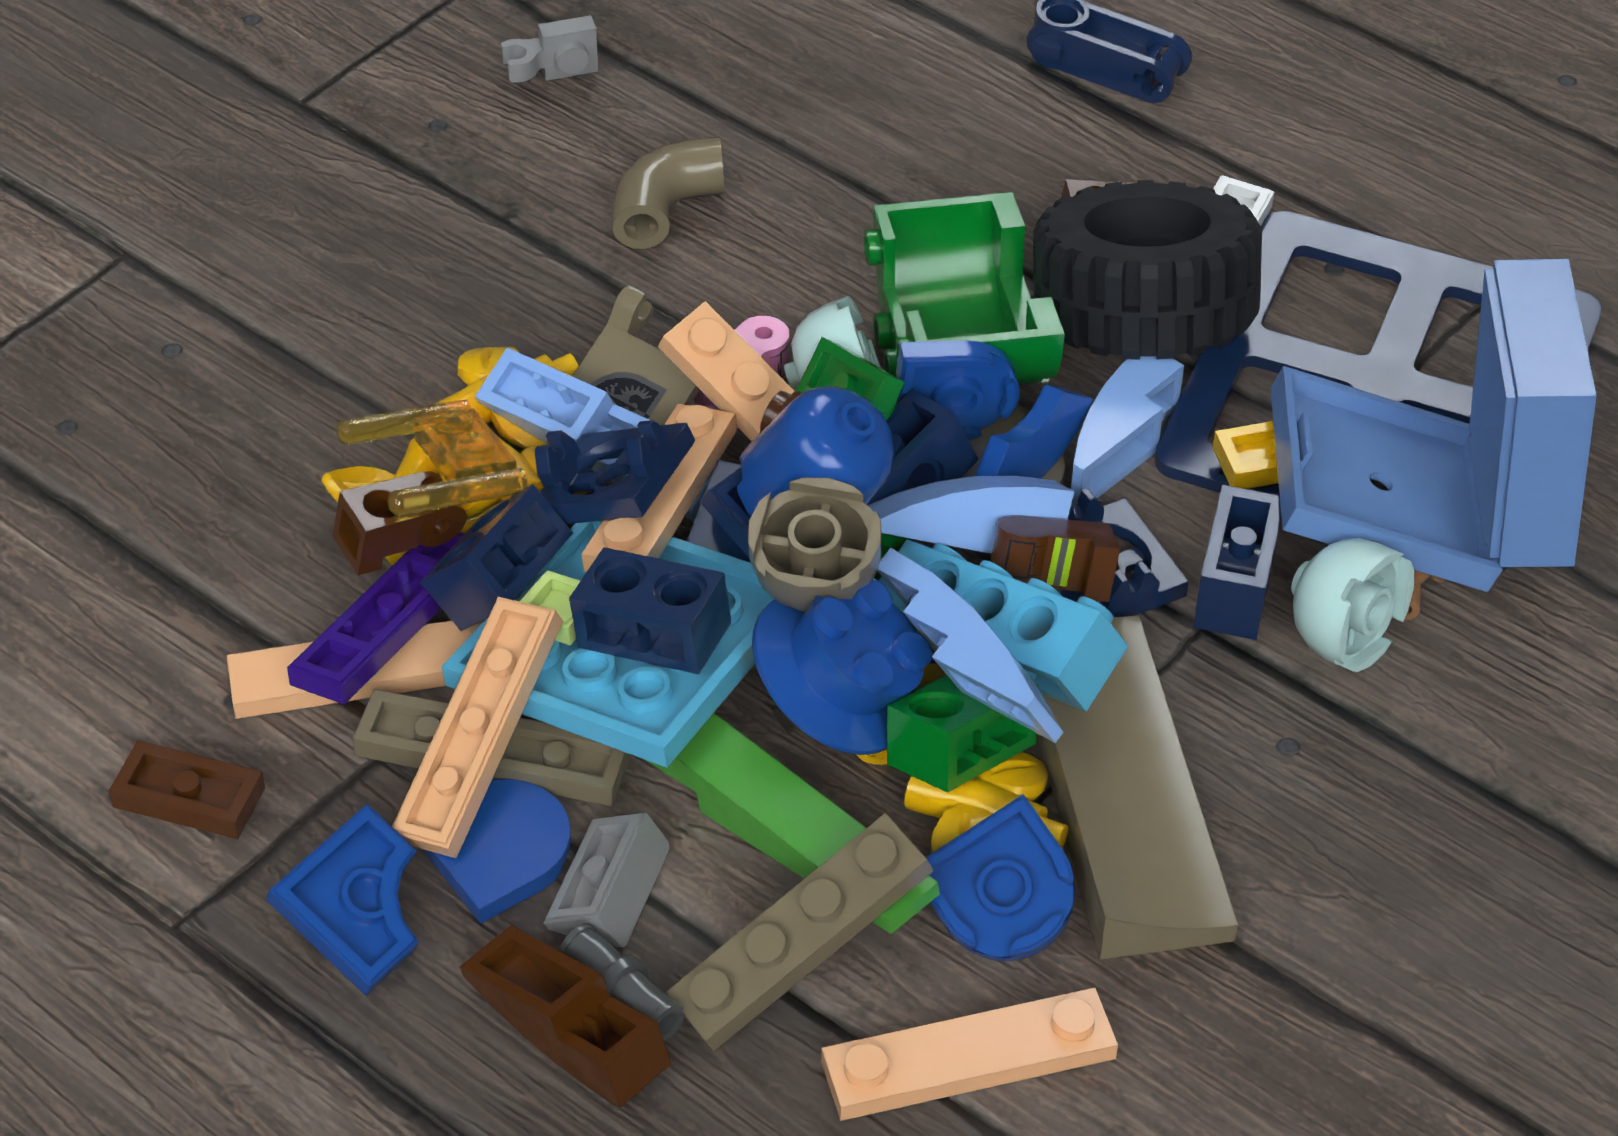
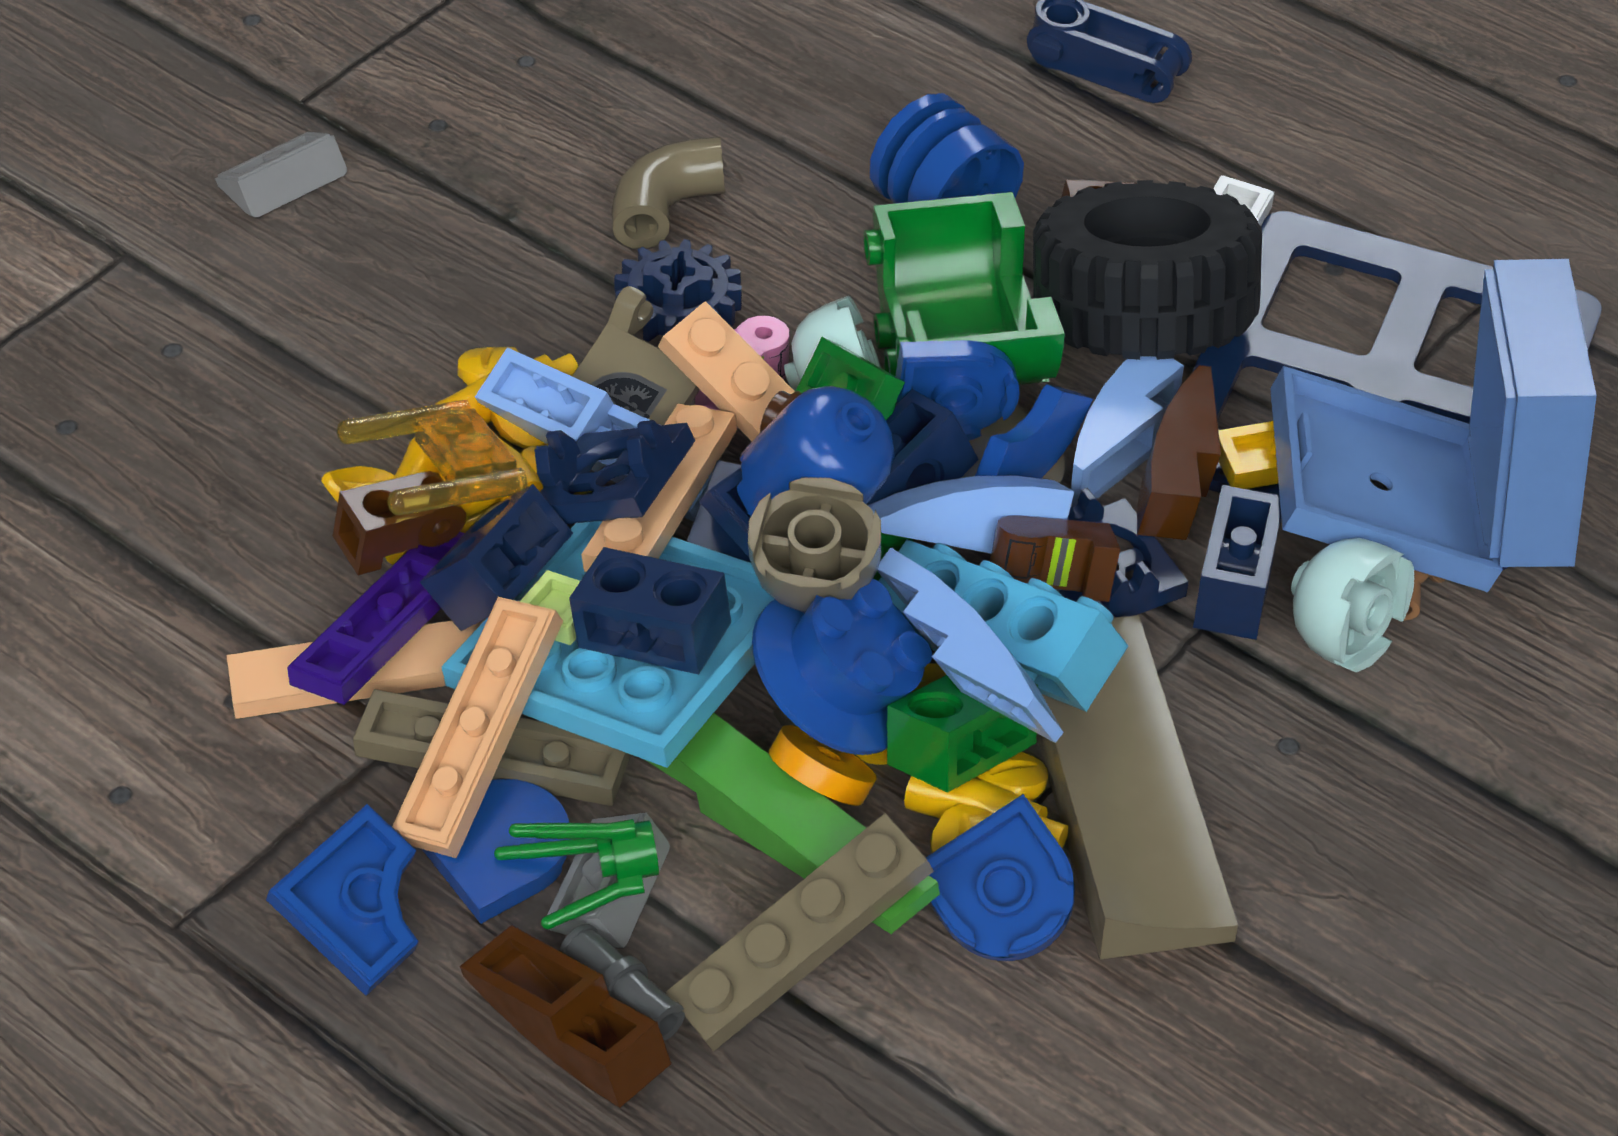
reddish brown plate [109,740,265,839] -> none
light grey plate [501,15,598,82] -> none
light nougat plate [821,988,1118,1121] -> none
none -> light grey slope [215,132,347,217]
none -> green plant [494,819,659,929]
none -> dark blue gear [614,239,742,342]
none -> light orange piece [769,725,877,806]
none -> blue wheel [870,93,1024,204]
none -> reddish brown slope [1137,365,1221,540]

